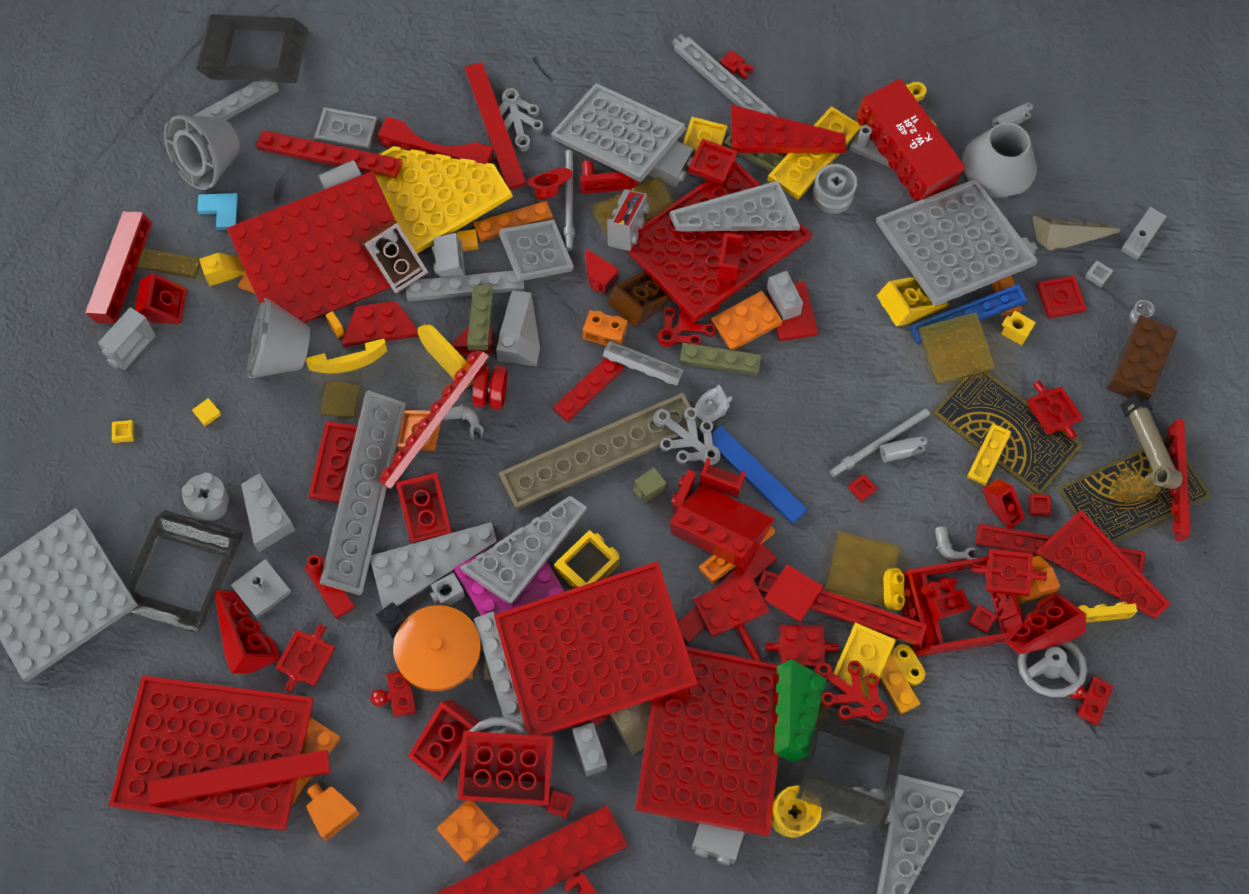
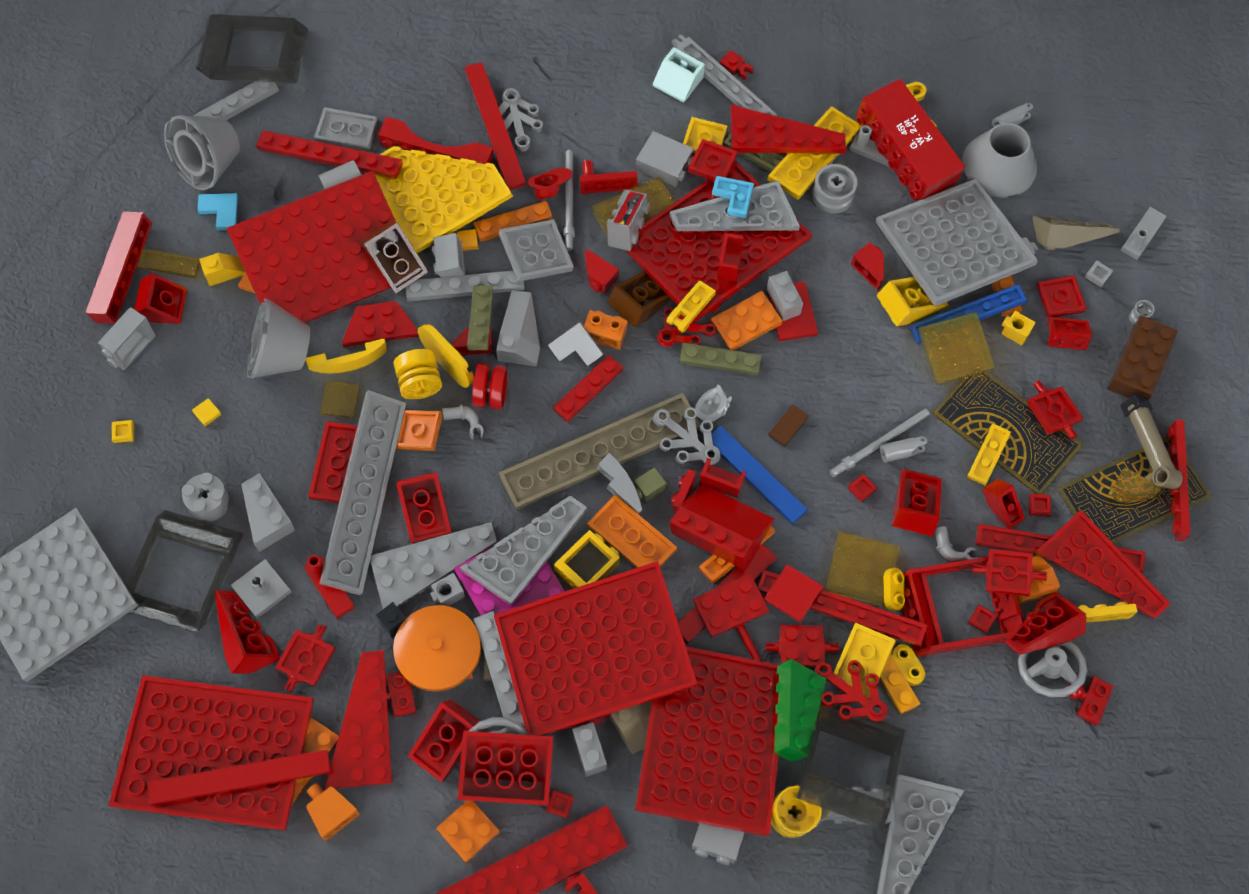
light orange tile [326,311,345,339] -> none
plate [378,351,489,489] -> none
light grey plate [551,83,686,182] -> none
light grey plate [603,340,683,386] -> none
red plate [921,577,971,620] -> none
none -> red wing [325,650,392,790]
none -> yellow wheel [393,349,442,400]
none -> light grey tile [548,322,604,366]
none -> orange plate [587,495,677,568]
none -> light grey slope [596,453,642,514]
none -> light aqua slope [653,47,705,103]
none -> yellow plate [666,280,716,333]
none -> medium azure tile [712,176,754,218]
none -> reddish brown tile [768,404,809,447]
none -> red slope [851,242,884,290]
none -> red slope [892,469,942,537]
none -> red bracket [1047,317,1092,350]

